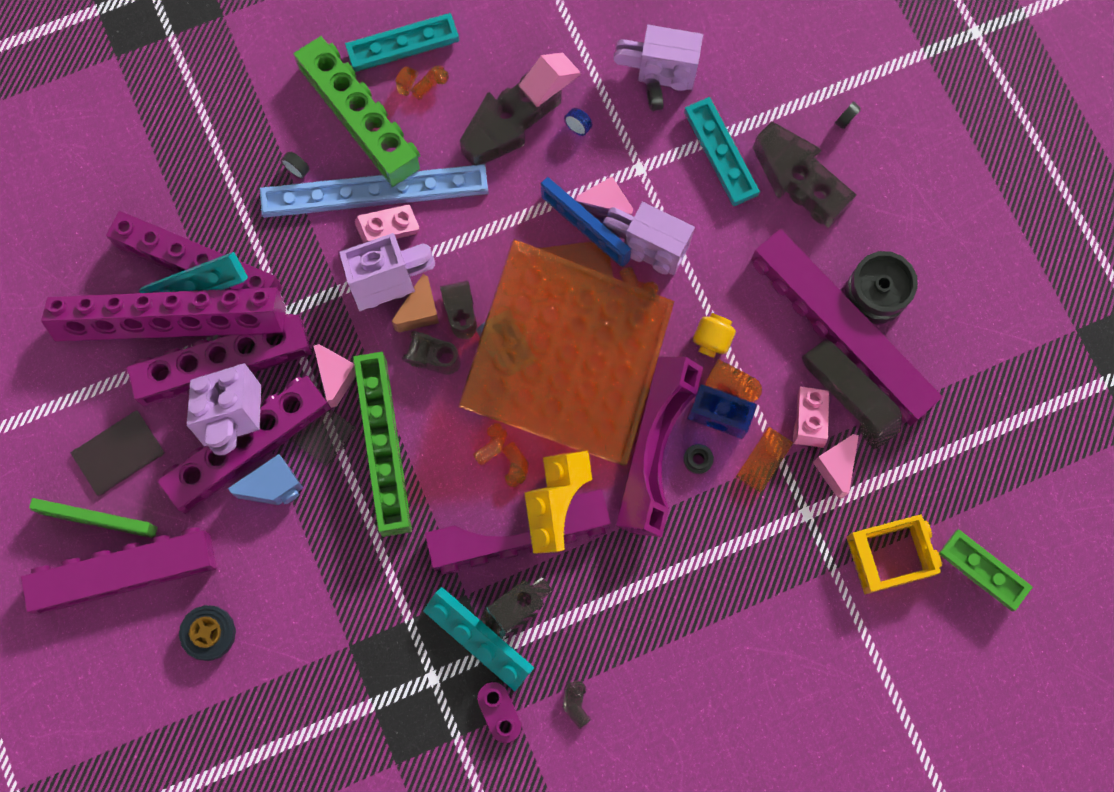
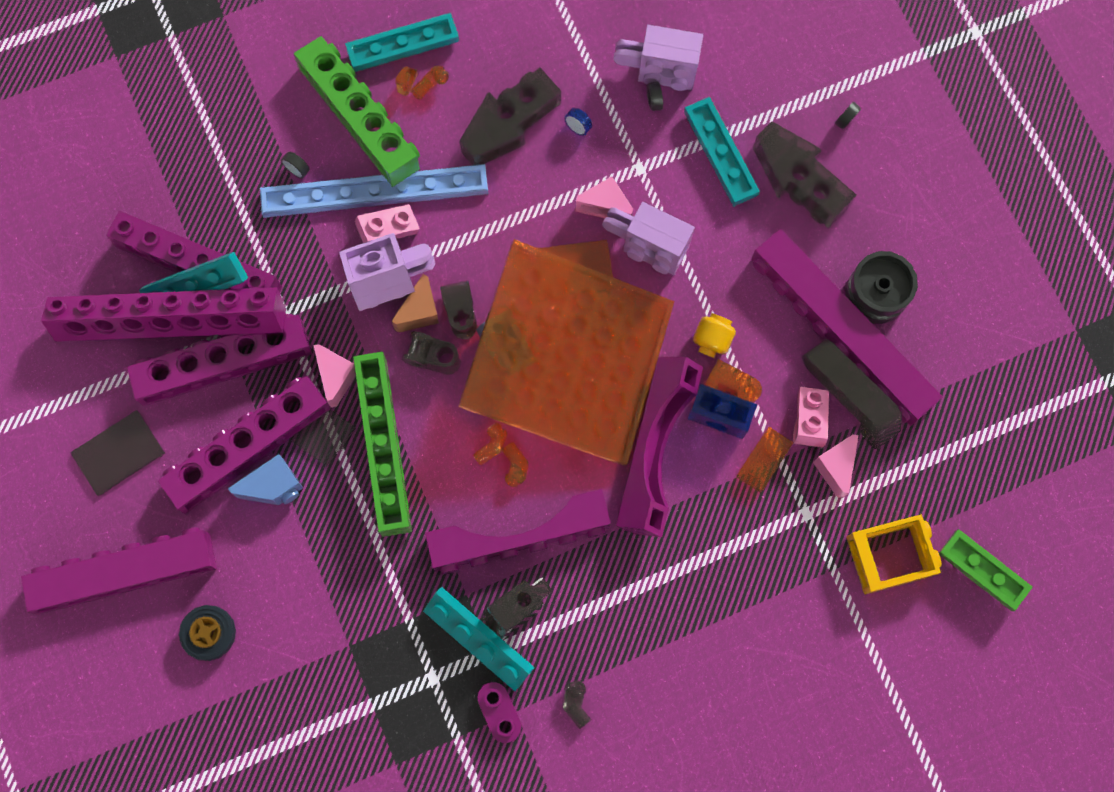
bright green tile [29,498,158,538] -> none
lavender brick [187,363,261,455] -> none
bright pink slope [519,53,581,107] -> none
yellow arch [524,451,592,553] -> none
blue tile [541,177,631,267] -> none
clear orange arm [619,267,659,301] -> none
pearl dark grey plate [684,444,714,474] -> none

